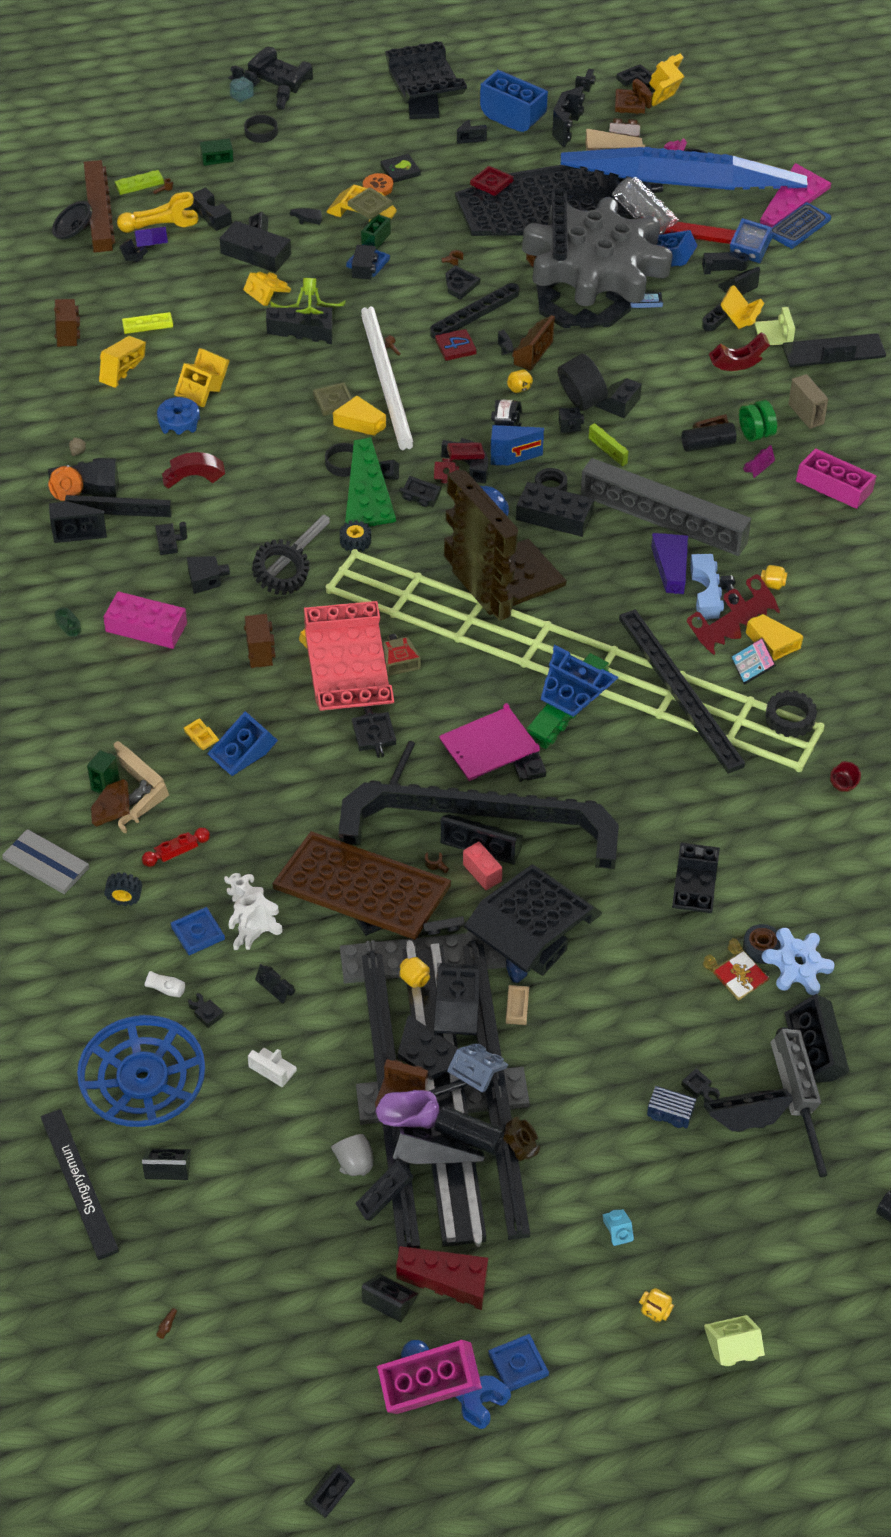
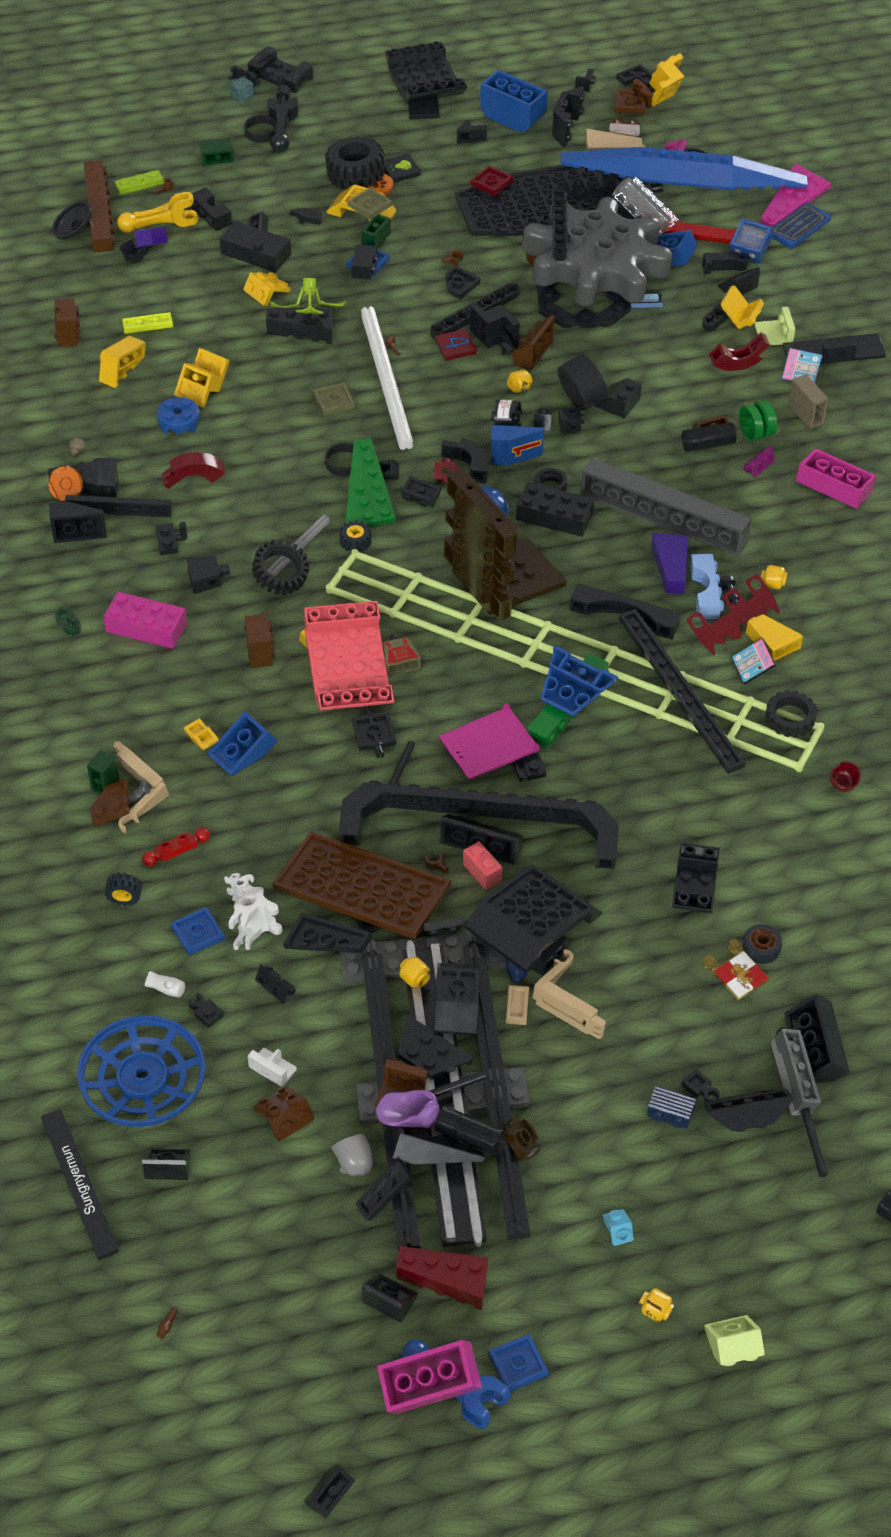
light grey tile [2,829,89,895] -> none
yellow slope [333,396,386,436] -> none
dark red tile [447,443,485,460] -> none
sand blue bracket [447,1043,508,1092] -> none
lime plate [589,423,629,466] -> none
light blue plate [762,928,834,996] -> none
none -> reddish brown bracket [253,1086,315,1141]
none -> black piece [267,98,298,153]
none -> black wing [283,913,372,953]
none -> black tyre [325,136,385,189]
none -> black bracket [469,303,520,350]
none -> tan hinge [533,949,606,1039]
none -> black bracket [534,407,552,431]
none -> black arch [570,583,681,640]
none -> piece [782,348,822,383]

